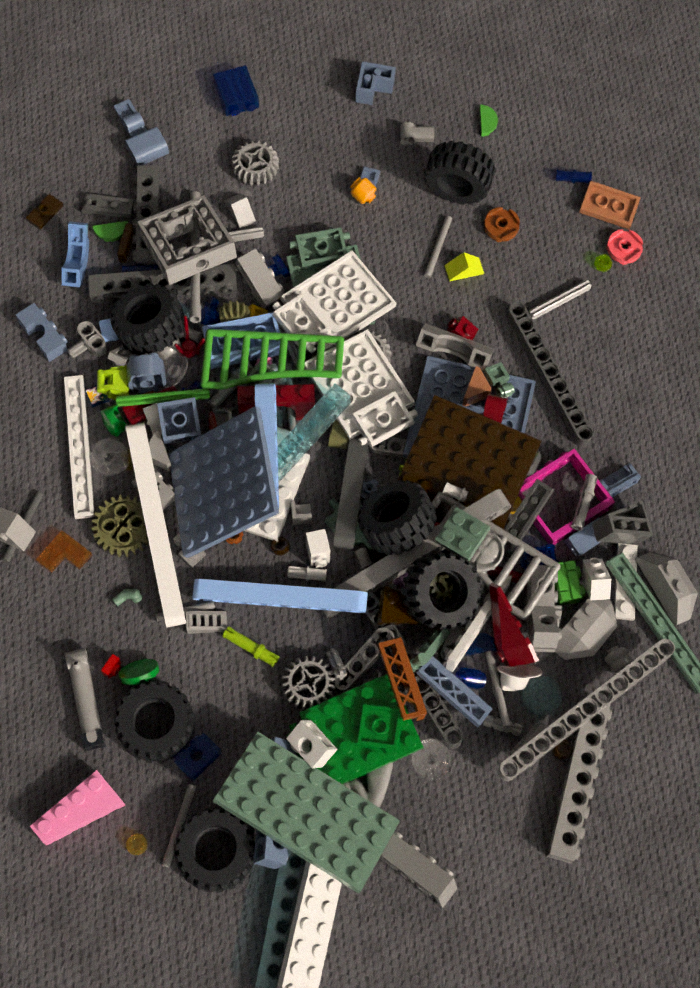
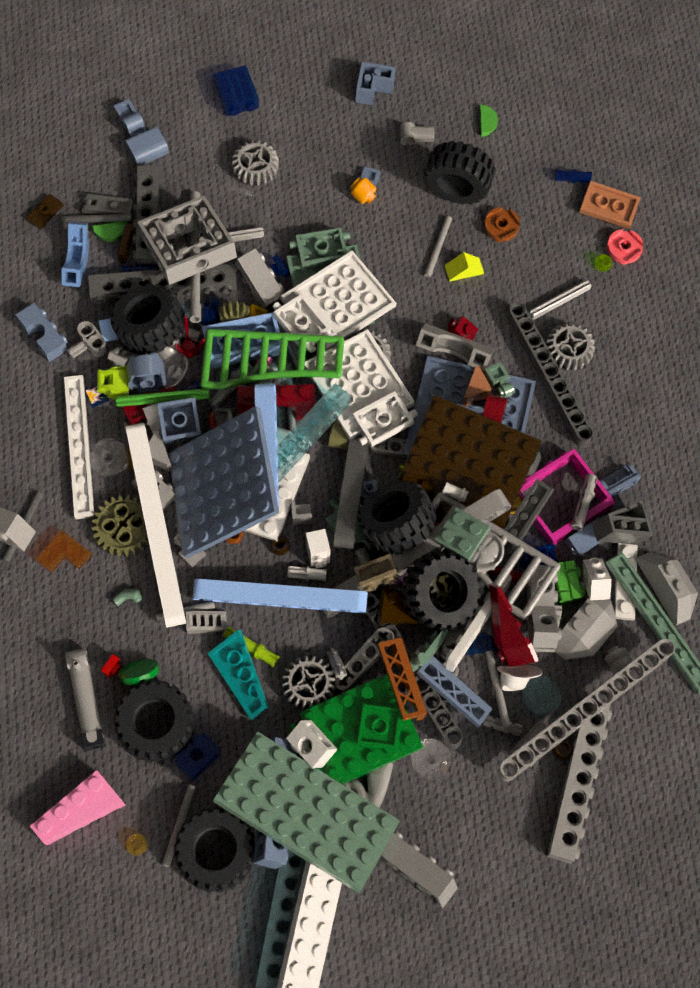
green hair [100,405,126,437] -> none
slope [224,194,256,229] -> none
clear blue brick [455,667,486,690] -> none
none -> dark grey bar [61,214,133,223]
none -> teal wing [208,630,269,719]
none -> dark tan bracket [354,553,400,592]
none -> light grey gear [545,323,595,371]

